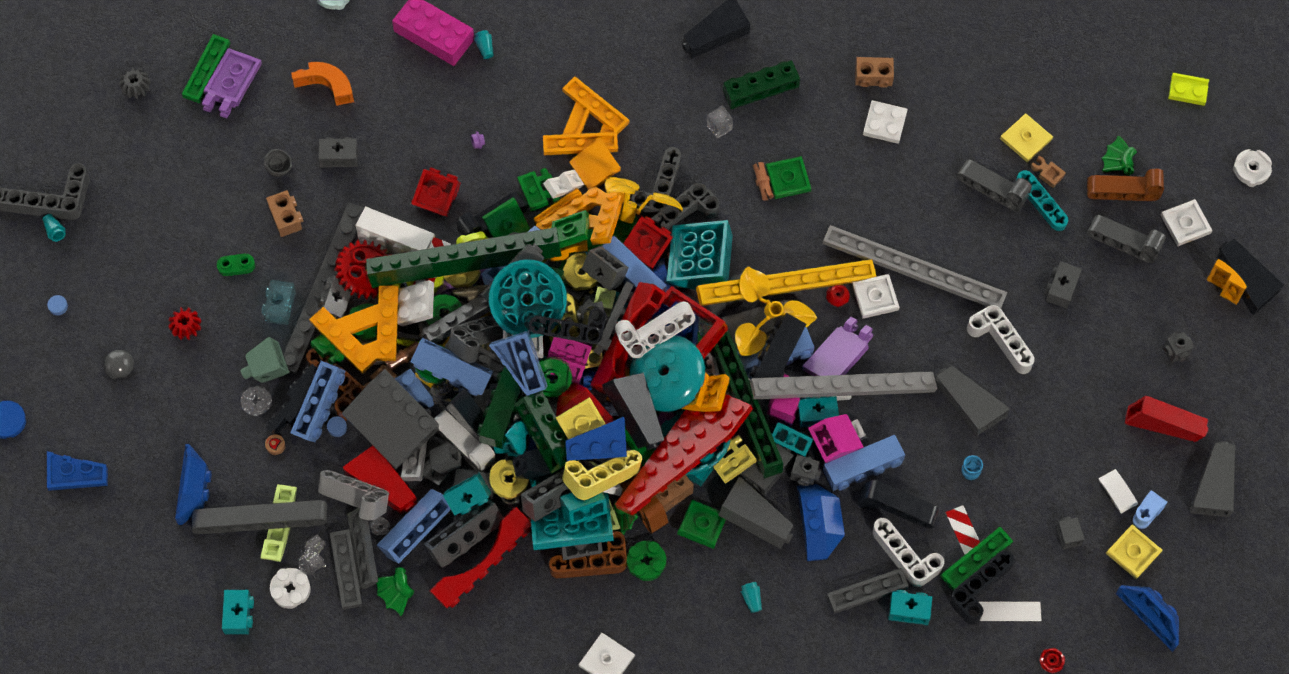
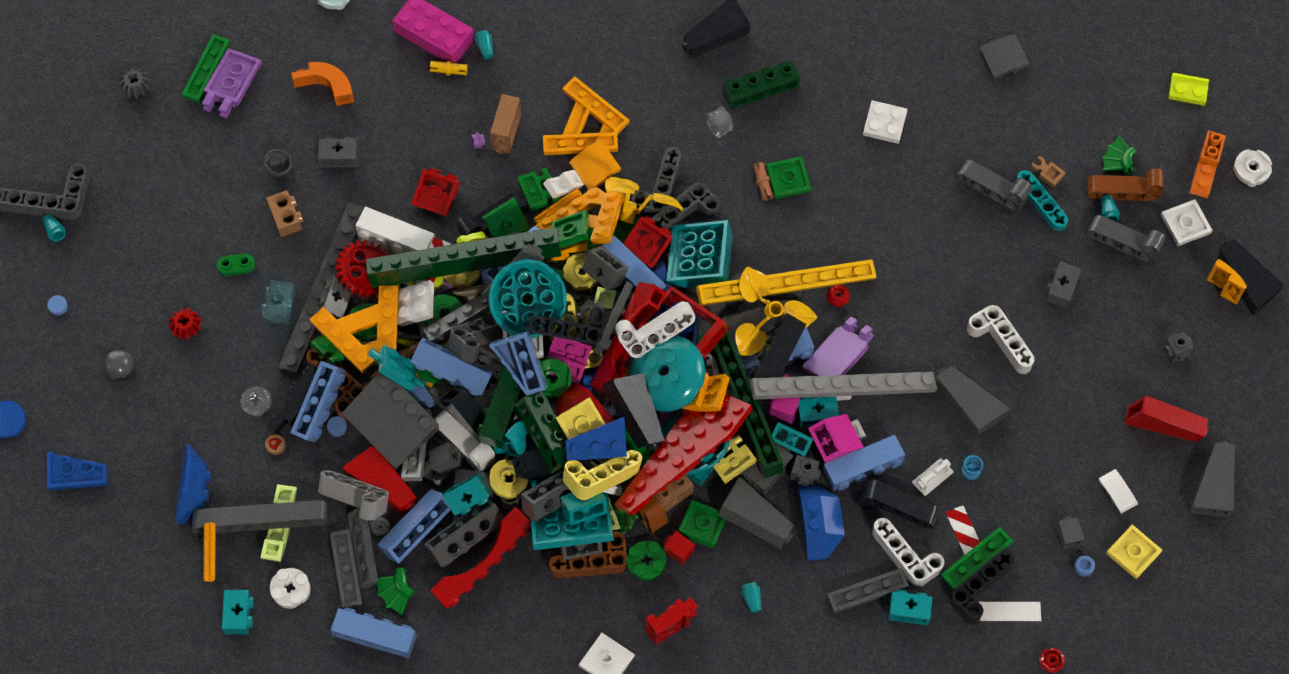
sand green torso [240,337,289,383] -> none
clear piece [298,534,327,575] -> none
light grey plate [823,225,1007,309] -> none
white plate [852,274,900,319] -> none
medium nougat brick [855,57,894,87] -> none
light yellow plate [1000,113,1053,162] -> none
blue wedge [1116,585,1179,652] -> none
light blue piece [1133,490,1168,529] -> none
none -> light orange axle [203,522,216,582]
none -> medium blue brick [331,608,417,659]
none -> teal plate [367,345,426,391]
none -> yellow pin [430,60,468,76]
none -> medium nougat window [490,94,521,154]
none -> red hips [644,597,698,646]
none -> red brick [663,531,695,566]
none -> white hinge [912,458,954,496]
none -> dark grey slope [980,34,1030,80]
none -> medium blue tile [1074,556,1095,577]
none -> teal cone [1101,195,1120,222]
none -> orange slope [1189,130,1226,198]

